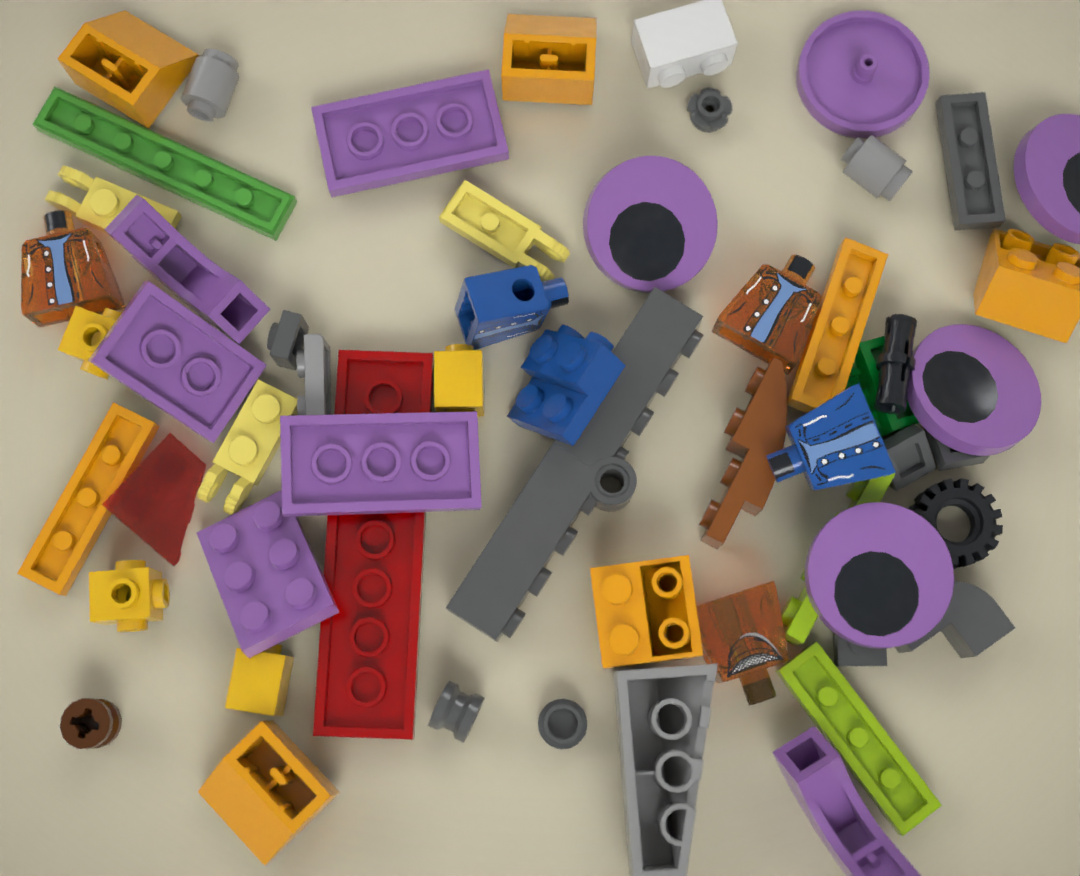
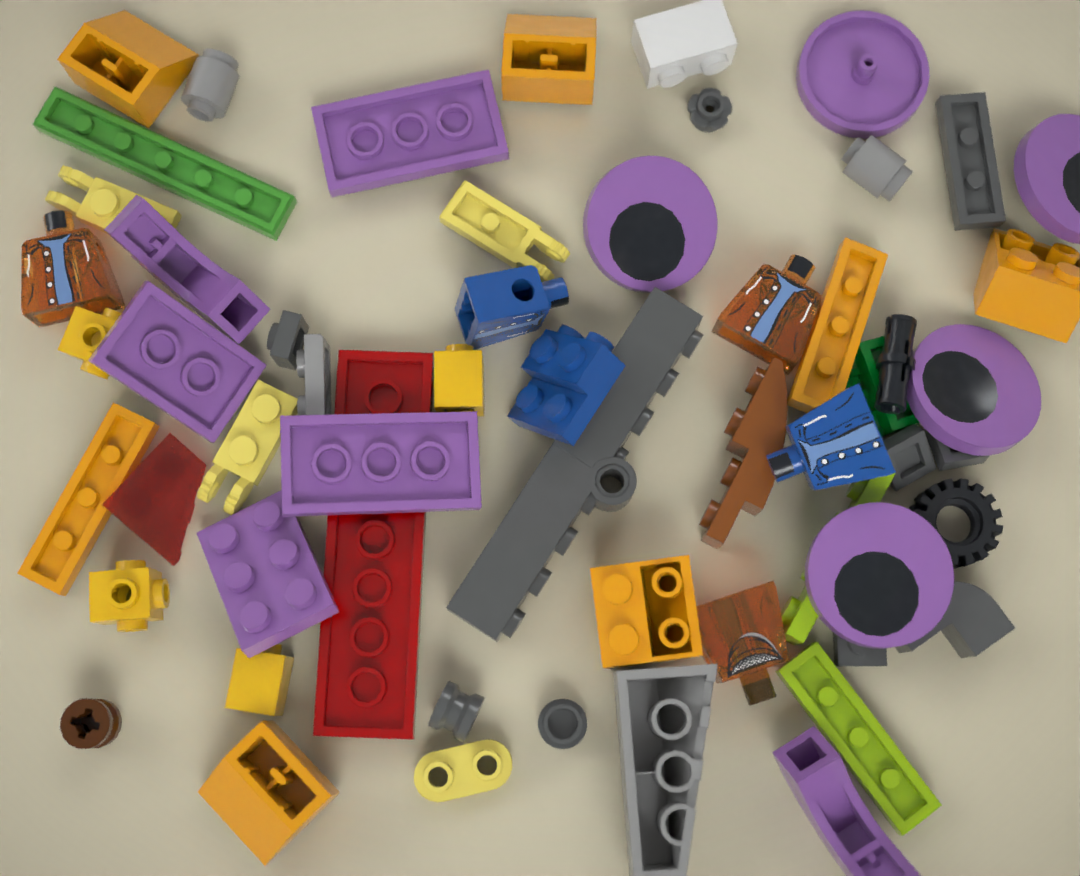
none -> light yellow plate [414,739,513,802]

